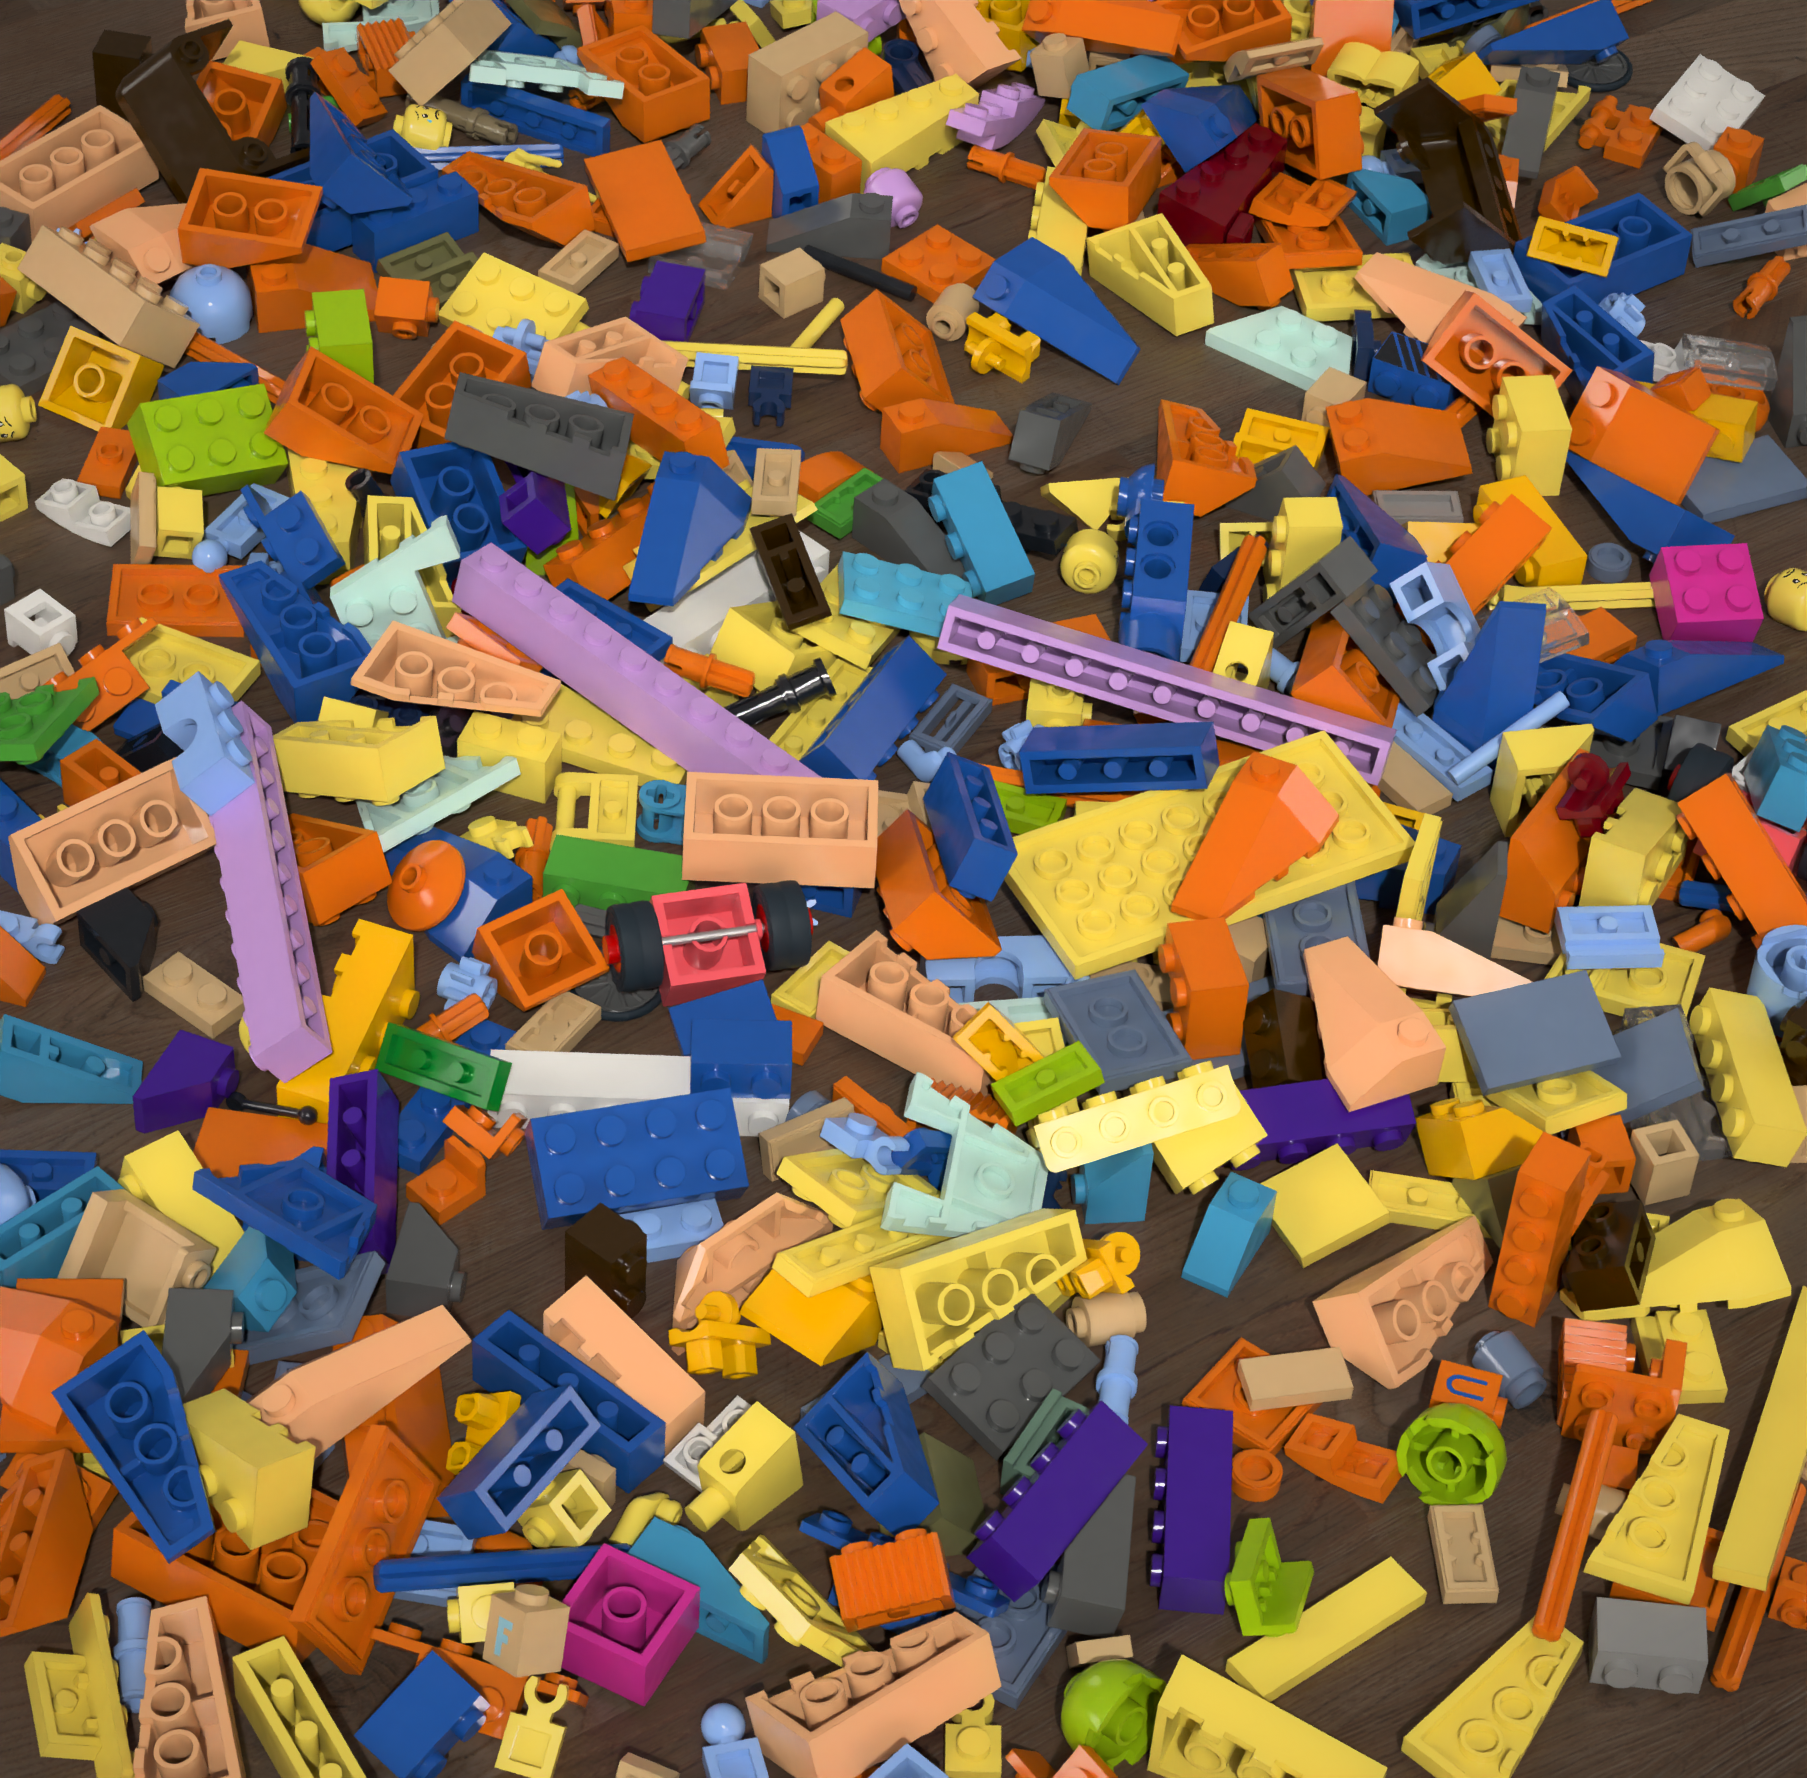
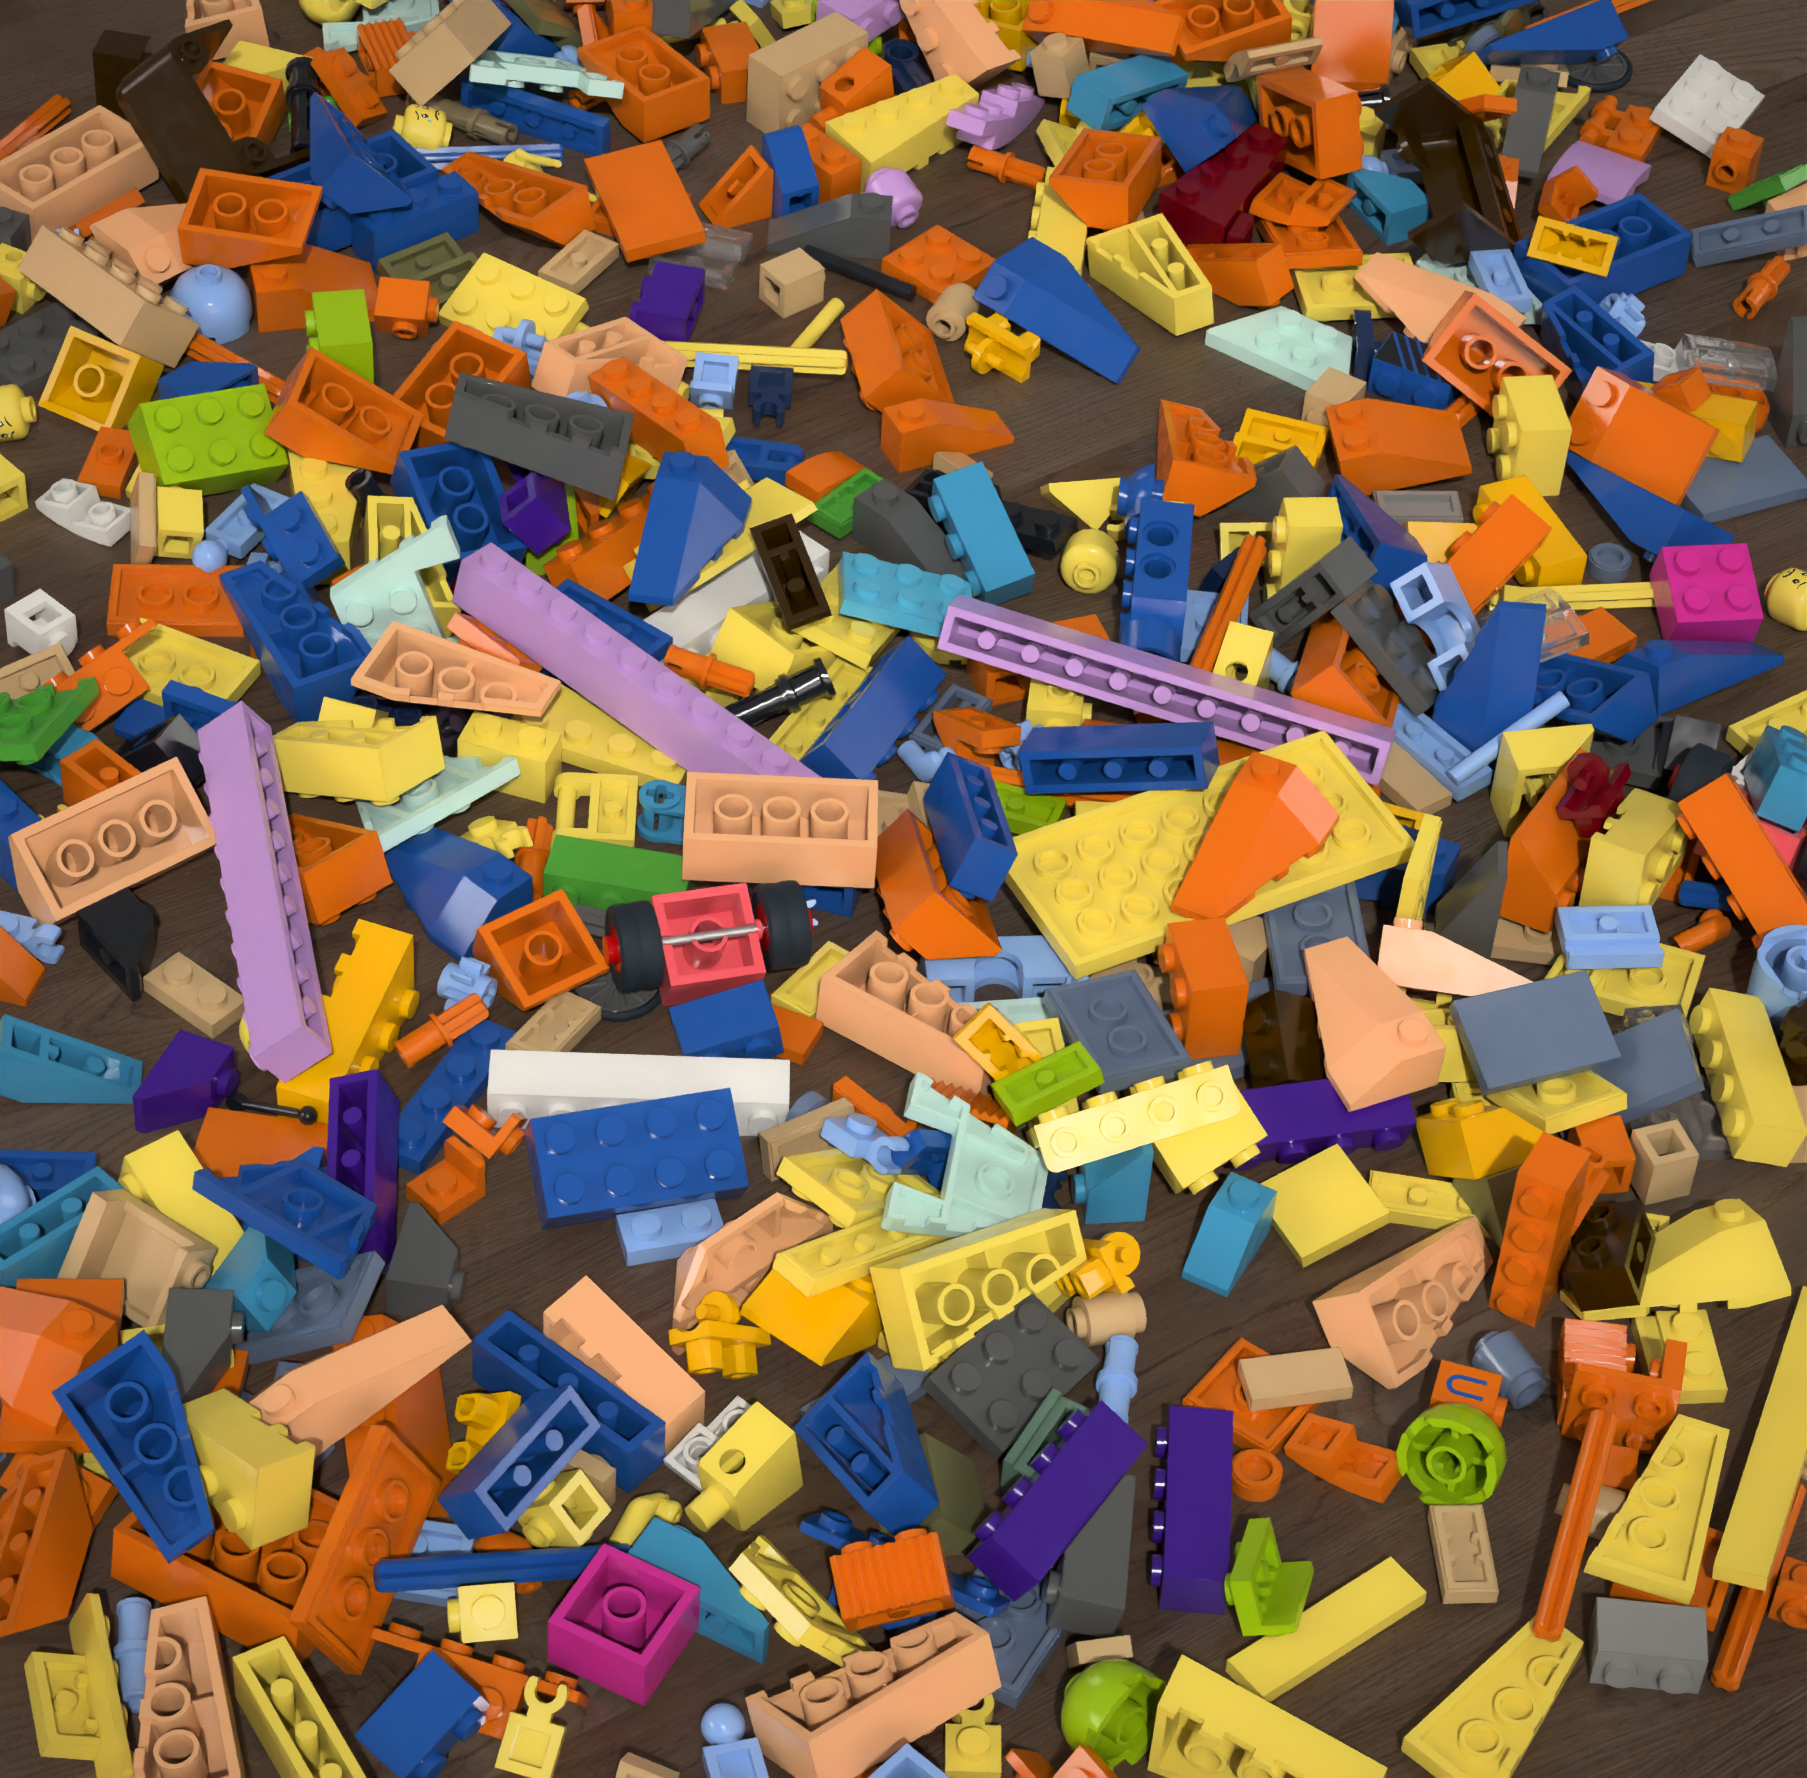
light blue arch [155,671,255,816] -> none
green plate [375,1022,512,1111] -> none
orange dish [387,840,466,932] -> none
tan brick [482,1584,570,1678] -> none
dark brown brick [565,1202,647,1318] -> none
blue brick [690,1019,792,1099] -> none
tan plate [751,448,801,517] -> none
dark grey slope [1009,392,1092,474] -> none
light yellow brick [1327,42,1419,108] -> none
tan piece [1663,142,1736,217] -> none
none -> orange slope [933,706,1021,766]
none -> lavender slope [1547,140,1652,205]

